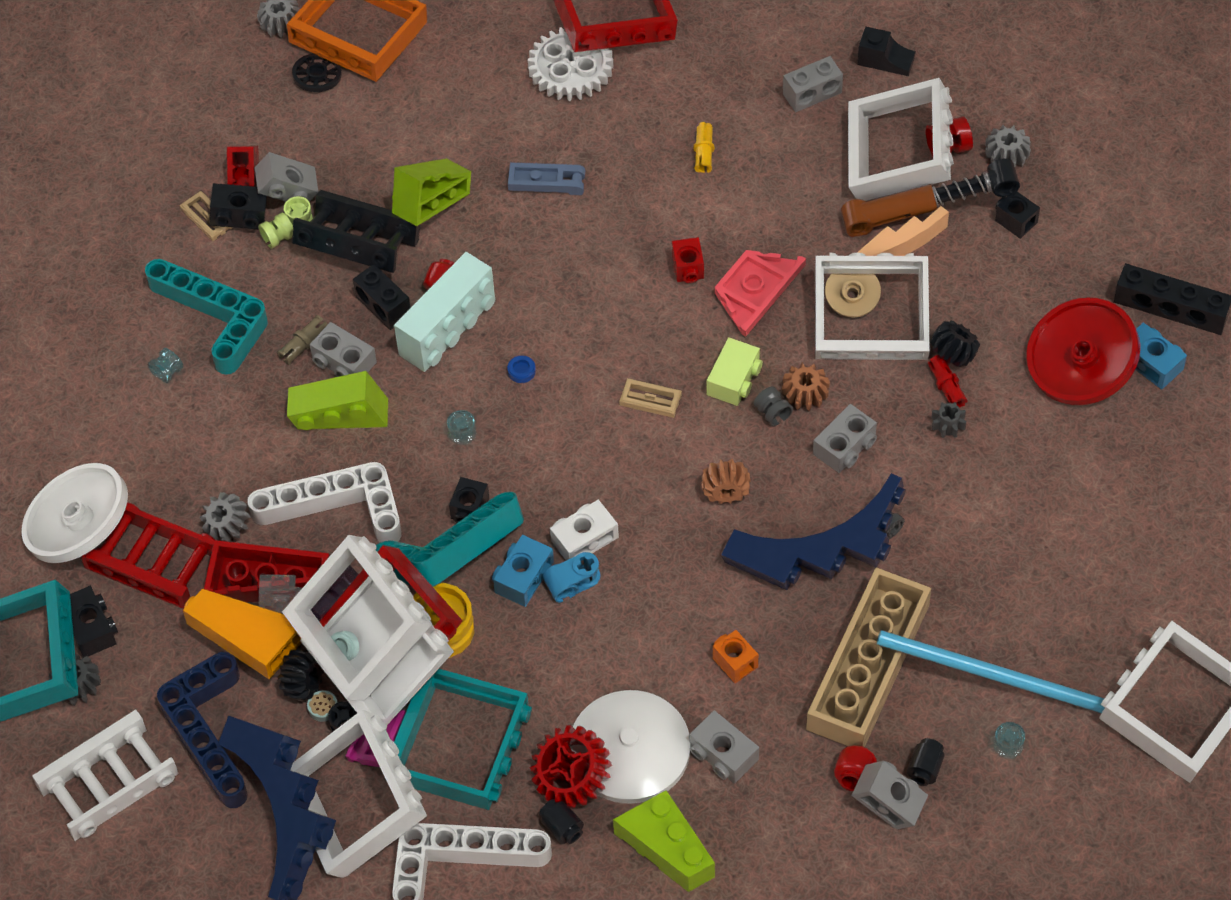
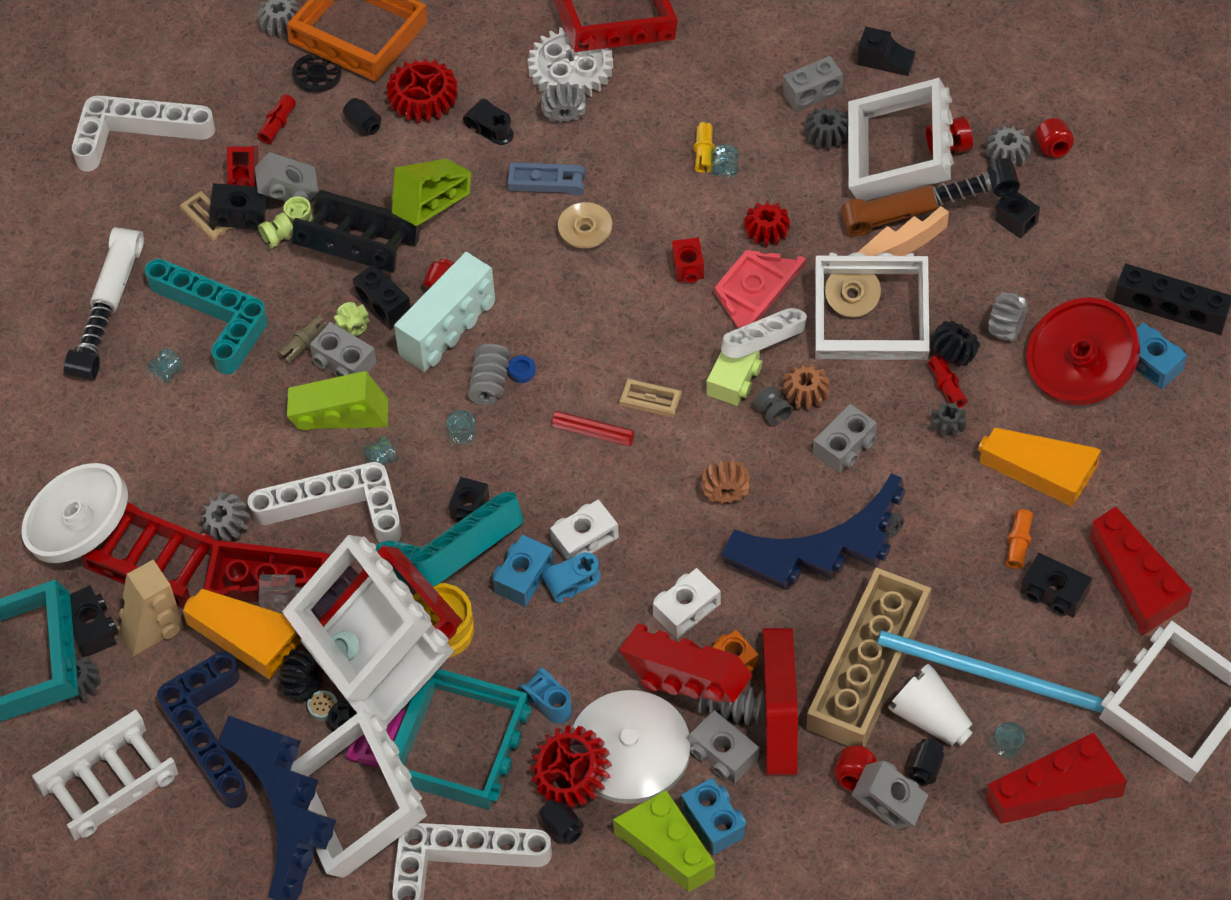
none -> piece [64,227,144,381]
none -> white beam [72,96,215,172]
none -> tan wedge [117,560,184,656]
none -> red pin [257,94,297,144]
none -> yellowish green gear [334,302,370,336]
none -> black brick [343,98,381,136]
none -> clear light blue wheel [363,436,398,466]
none -> red gear [386,57,458,124]
none -> black piece [463,98,514,145]
none -> light grey piece [468,344,510,405]
none -> dark azure piece [517,667,573,724]
none -> light grey gear [541,82,586,123]
none -> red axle [552,411,634,446]
none -> tan dish [558,202,612,248]
none -> red wedge [619,623,752,703]
none -> white brick [653,568,721,639]
none -> dark azure brick [681,778,747,855]
none -> light grey piece [698,687,765,726]
none -> clear light blue wheel [711,144,738,177]
none -> white beam [721,308,807,358]
none -> red gear [744,200,790,248]
none -> red beam [763,628,798,775]
none -> dark grey gear [804,105,848,151]
none -> white cone [888,664,973,746]
none -> light orange slope [978,427,1101,507]
none -> red wedge [986,732,1127,824]
none -> light grey gear [988,292,1028,341]
none -> orange pin [1006,509,1034,569]
none -> black brick [1020,552,1092,618]
none -> red head [1035,118,1074,158]
none -> red wedge [1090,507,1192,636]

